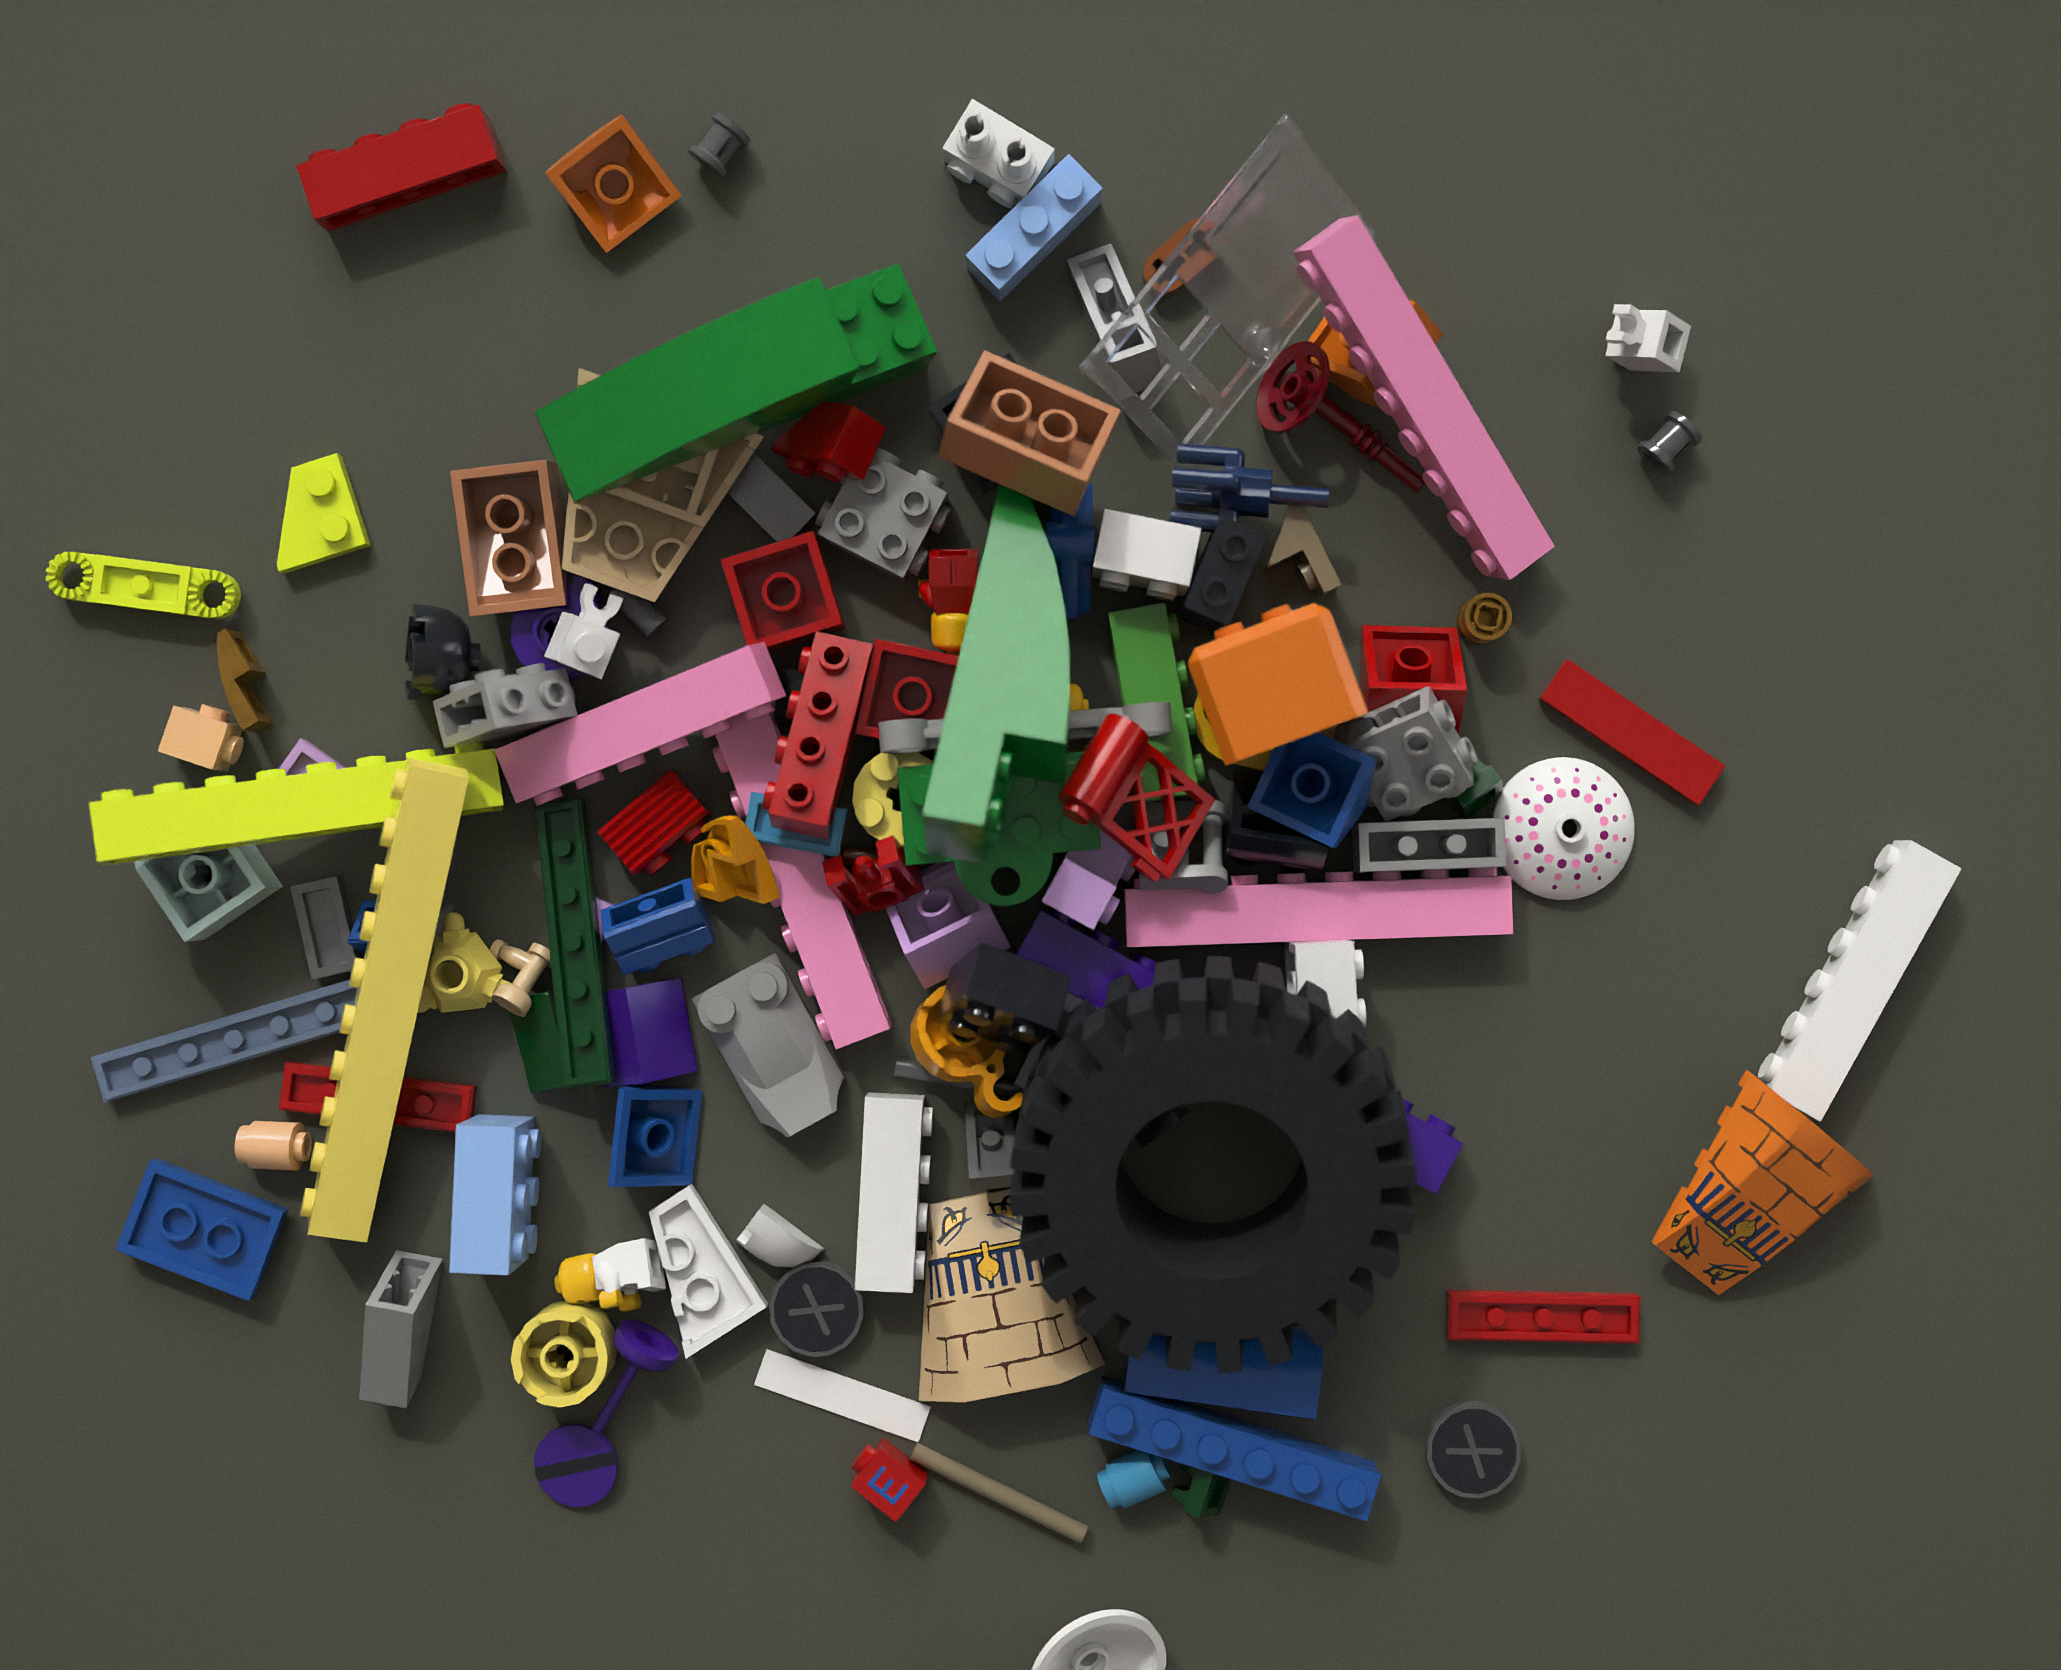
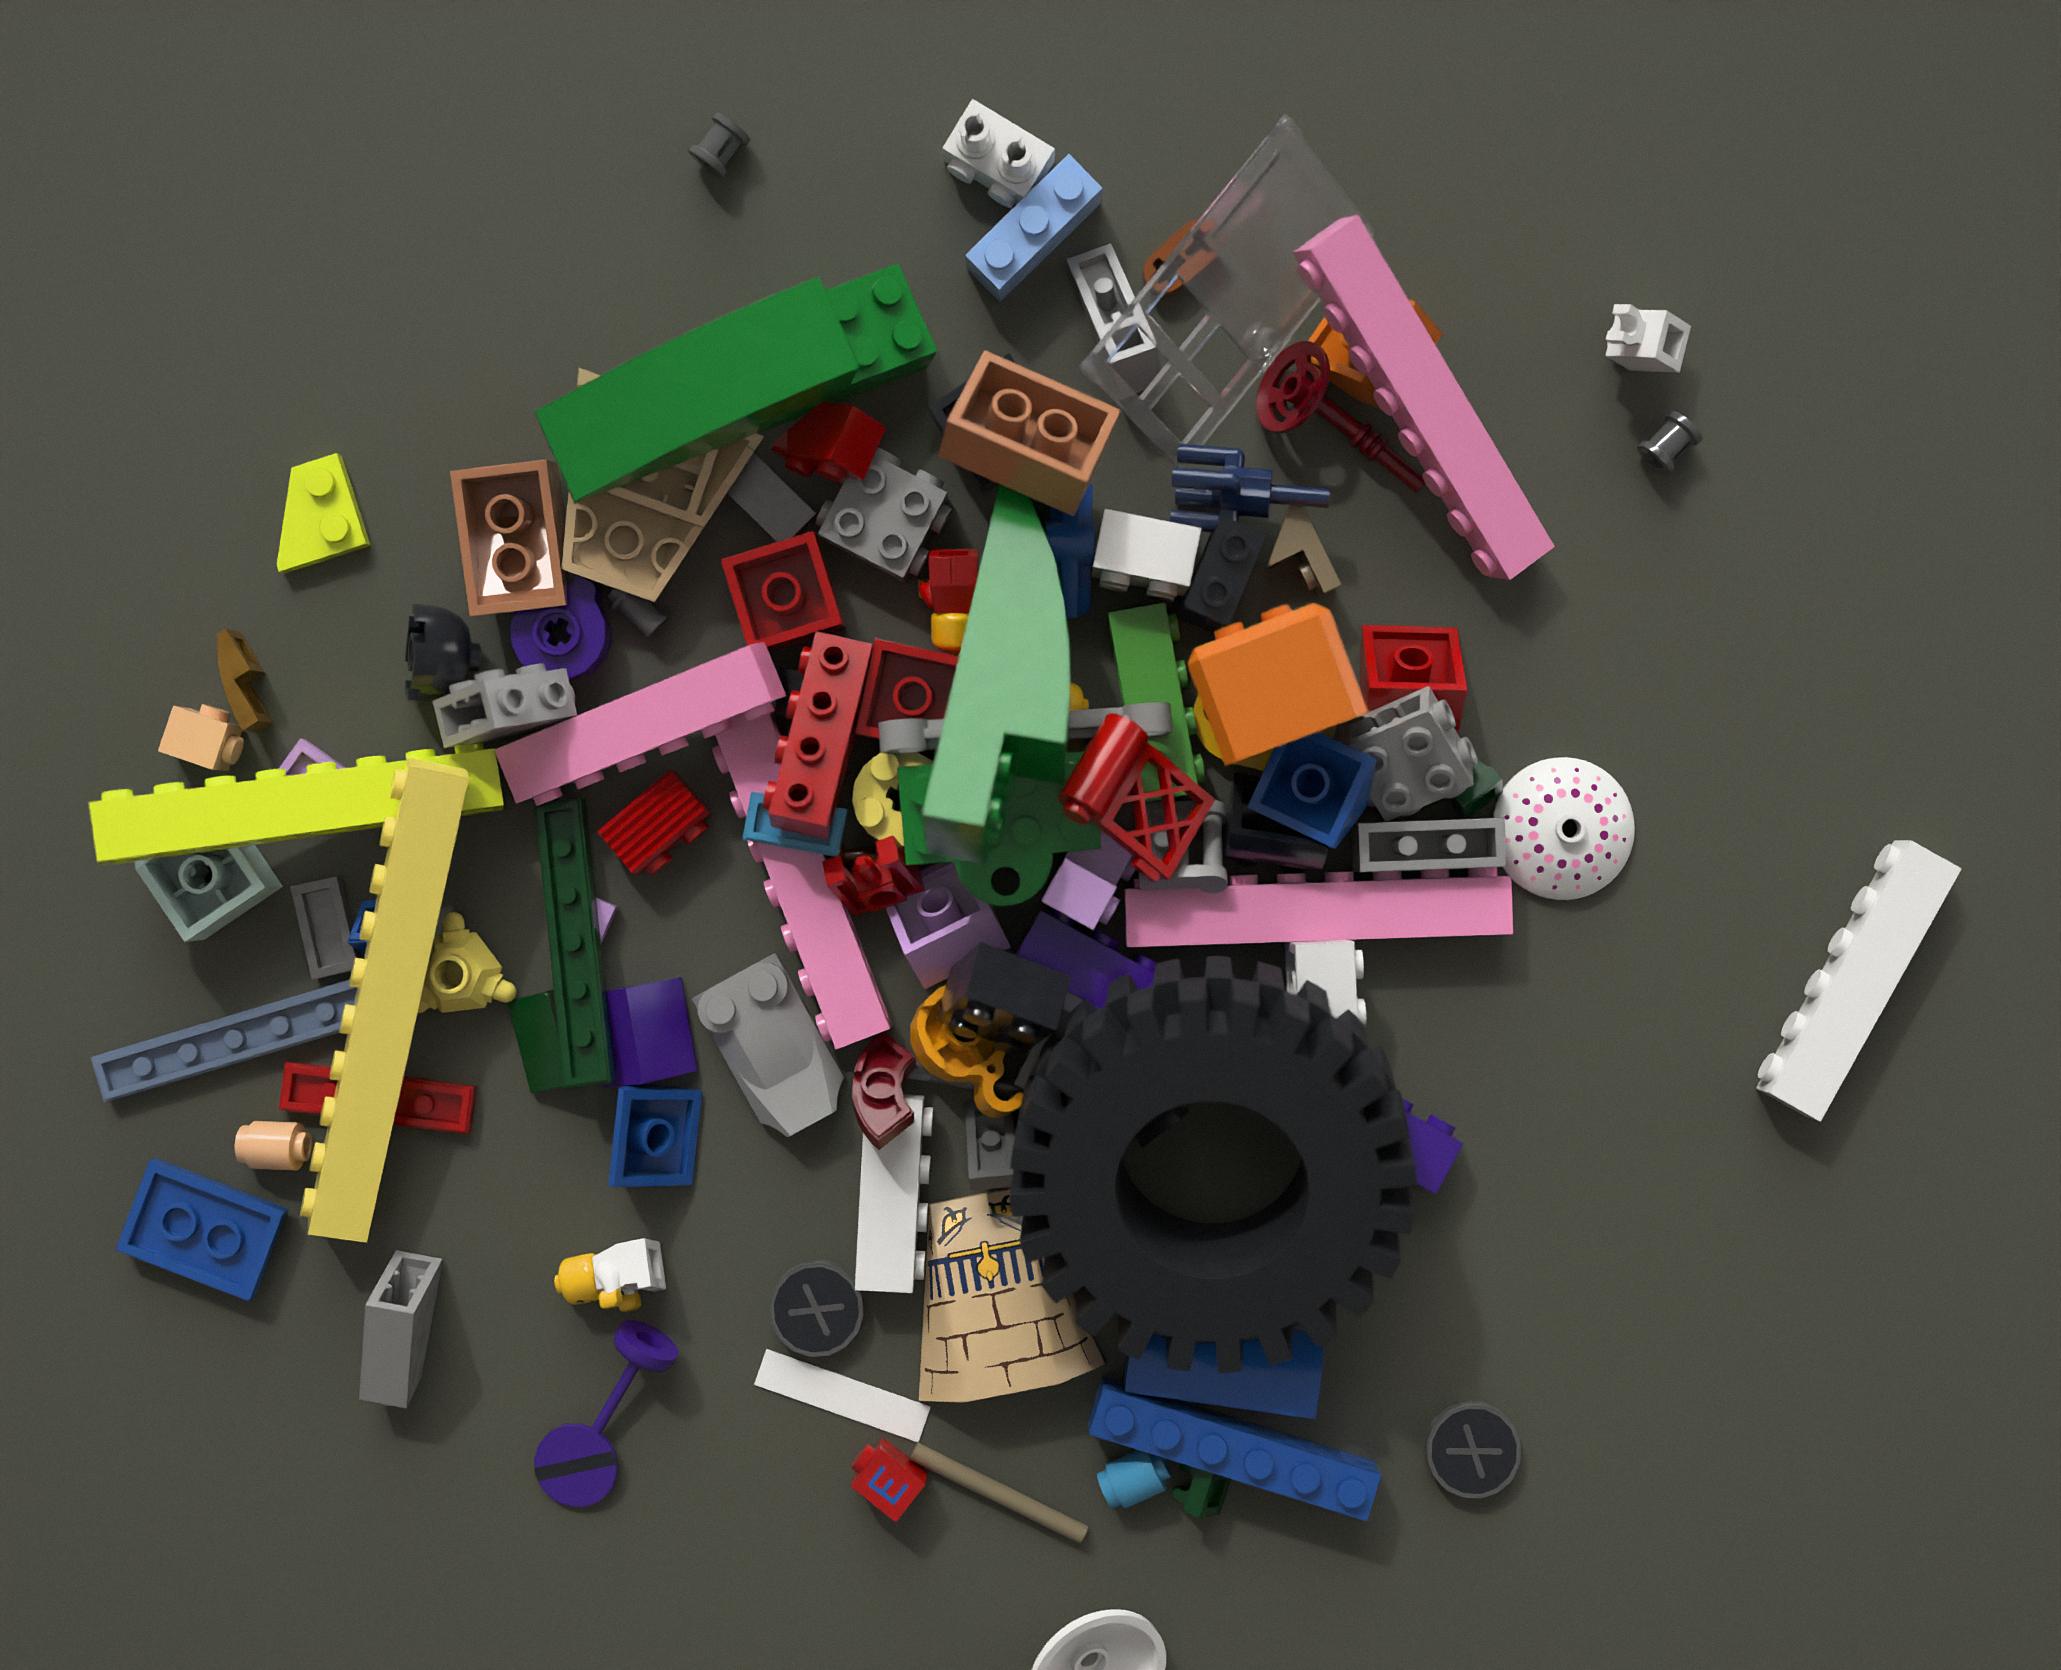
neon yellow plate [45,551,241,619] -> none
red brick [296,103,507,232] -> none
light blue brick [449,1114,542,1275] -> none
tan piece [490,939,551,1017] -> none
light yellow brick [511,1300,617,1408] -> none
white brick [544,583,623,679] -> none
orange slope [545,114,682,253] -> none
blue brick [601,877,715,975] -> none
white wing [649,1184,768,1358] -> none
light orange brick [691,816,780,904] -> none
white brick [736,1204,824,1267] -> none
red tile [1445,1289,1640,1344] -> none
pearl gold wheel [1456,593,1512,644] -> none
red tile [1538,659,1726,806] -> none
orange wedge [1651,1069,1874,1295] -> none
none -> dark red tile [852,1031,916,1150]

